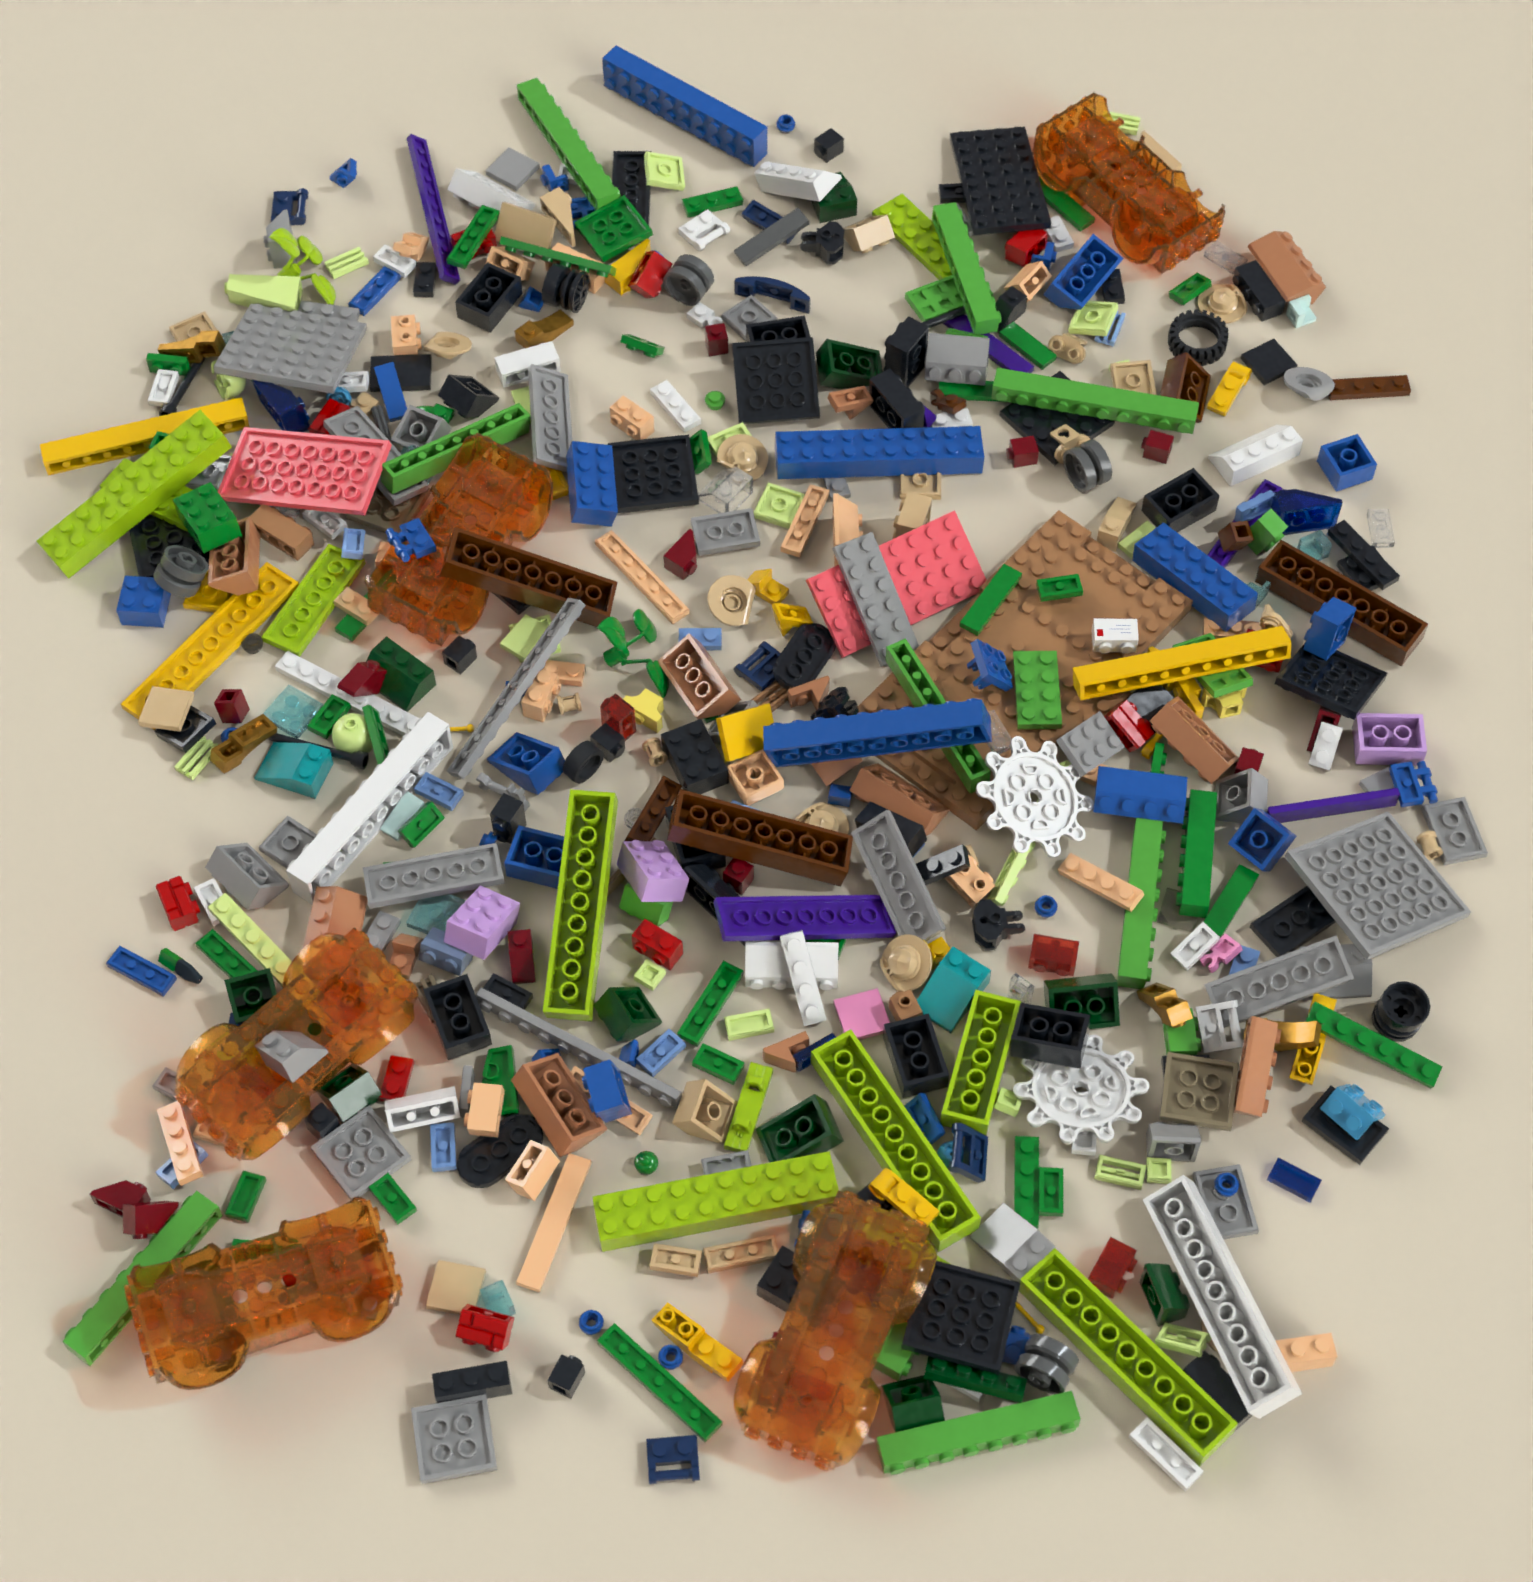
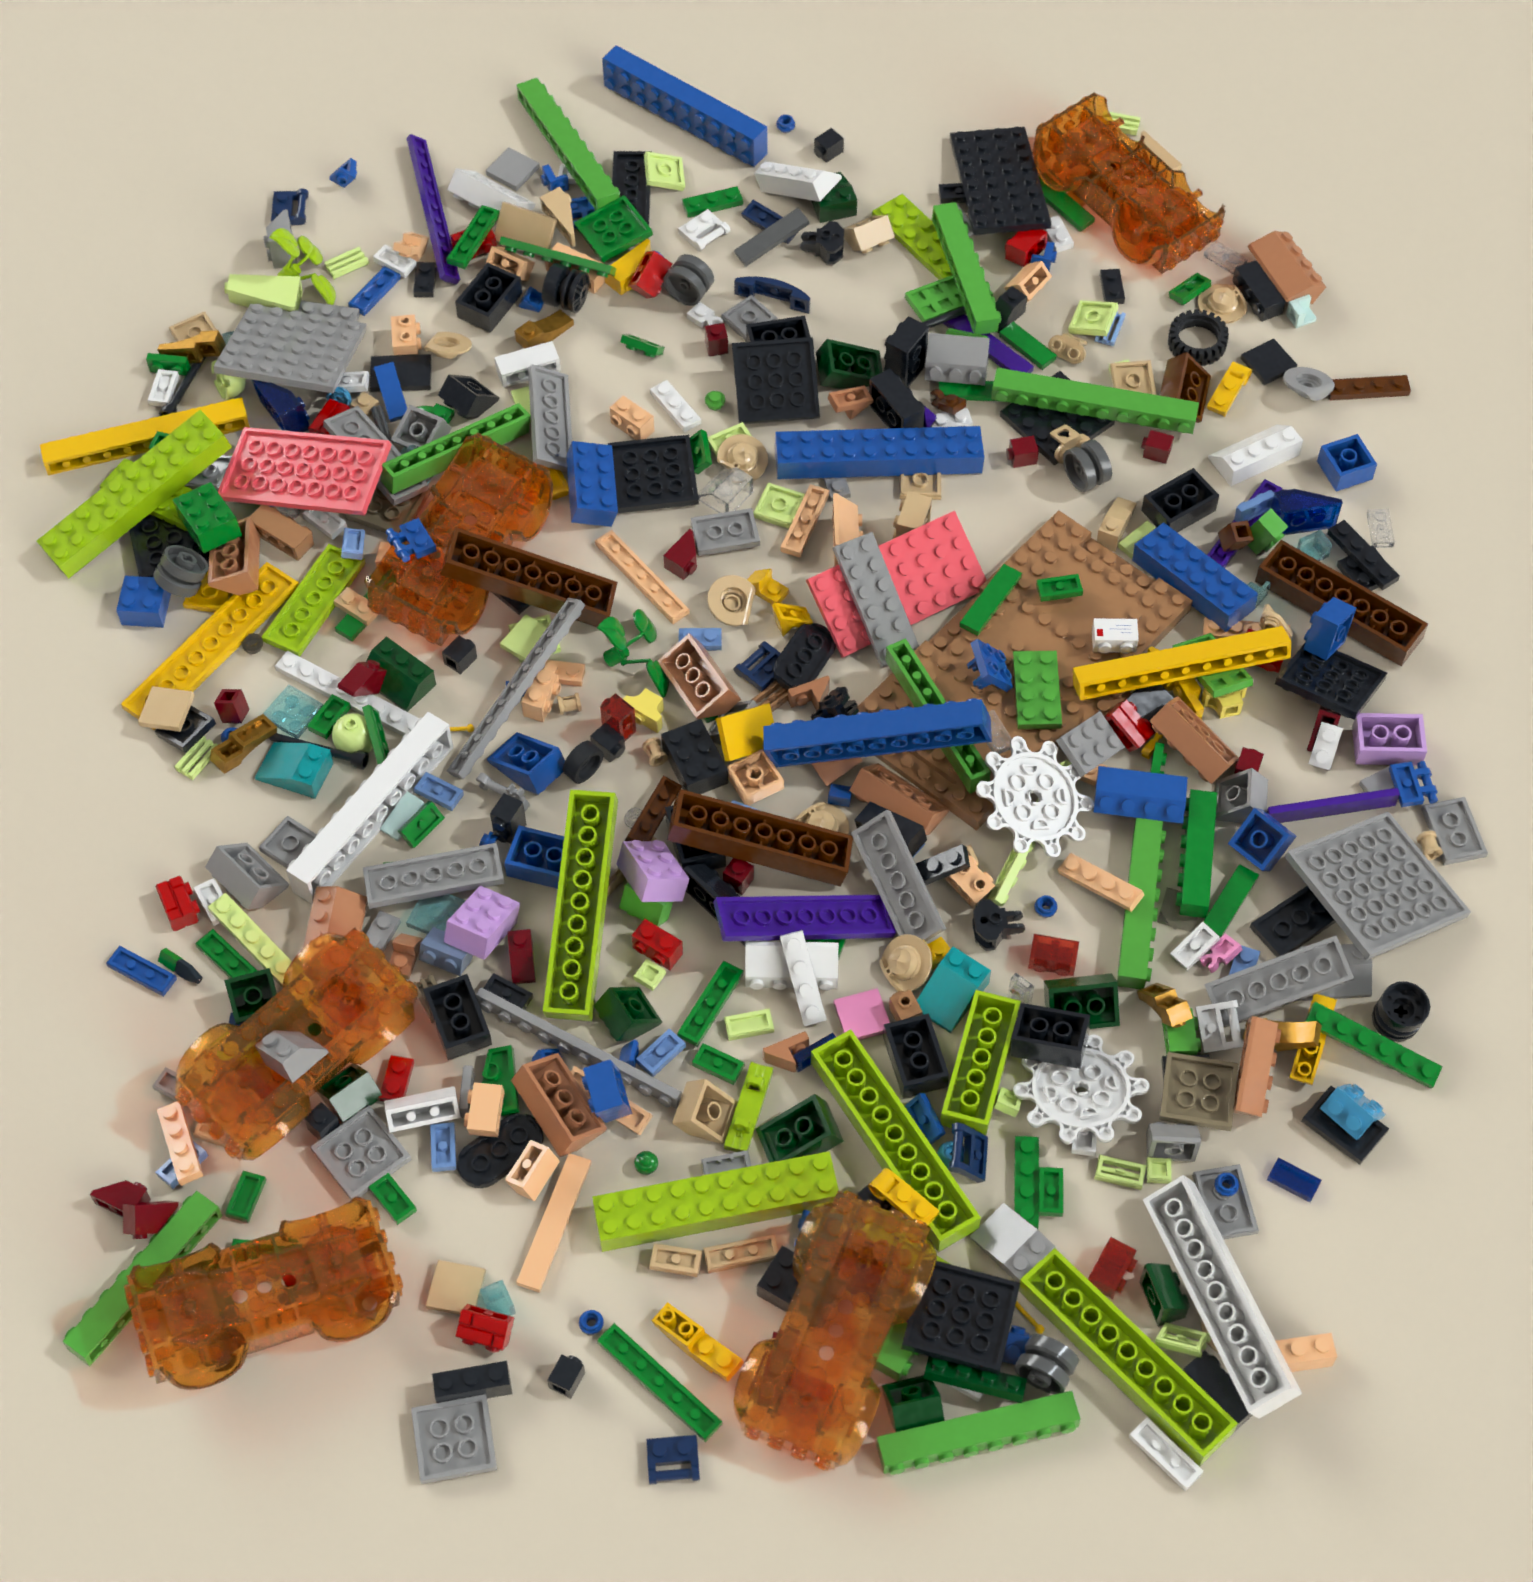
blue plate [658,1345,683,1370] -> none
blue slope [1043,234,1124,310] -> none

